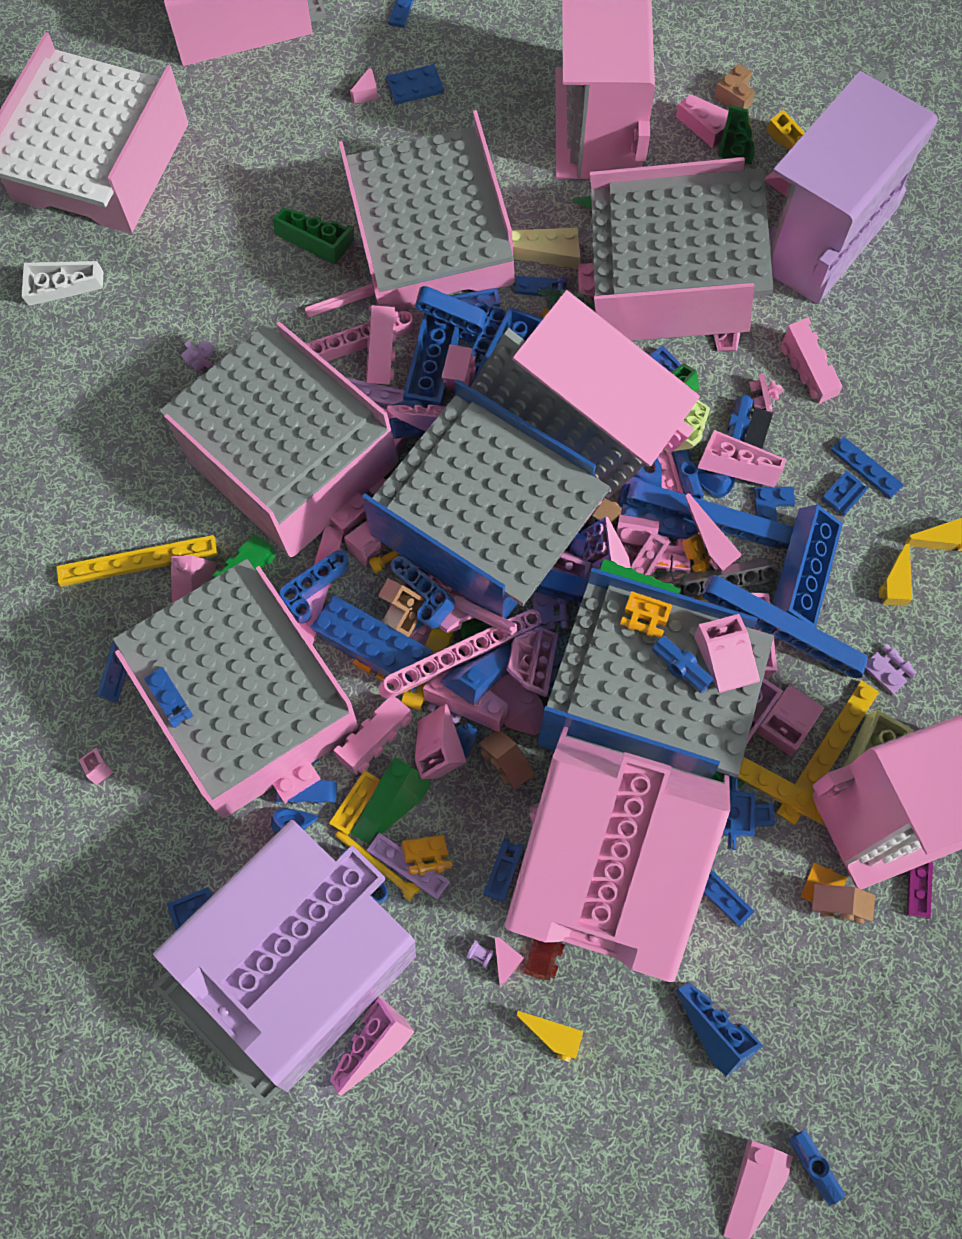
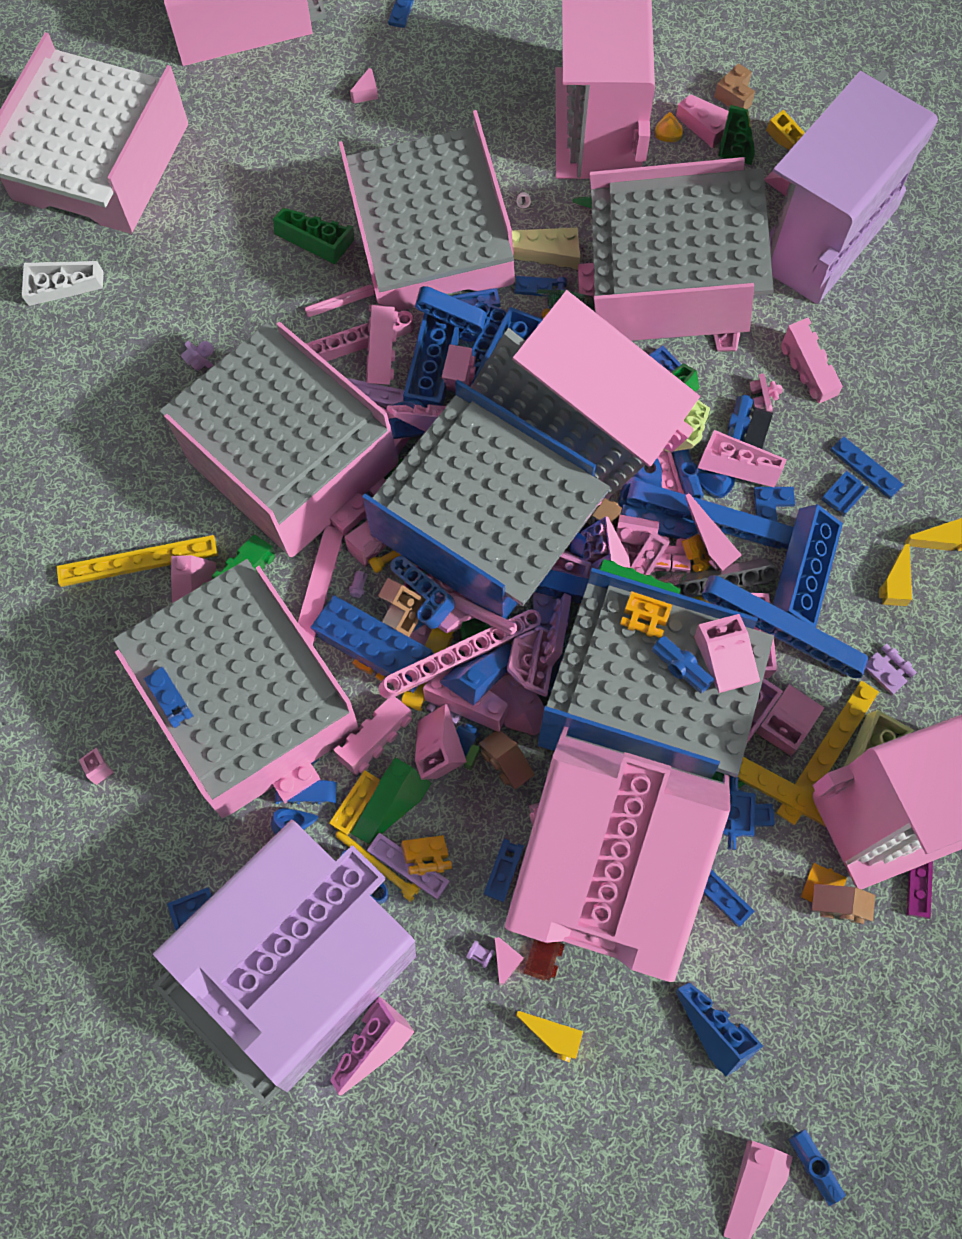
blue plate [96,640,127,703] -> none
blue beam [280,550,349,623] -> none
blue plate [386,64,444,105] -> none
none -> lavender pin [349,571,367,598]
none -> bright green tile [464,744,480,770]
none -> white hinge [517,192,531,208]
none -> bright pink plate [544,593,572,666]
none -> yellow piece [655,112,683,142]

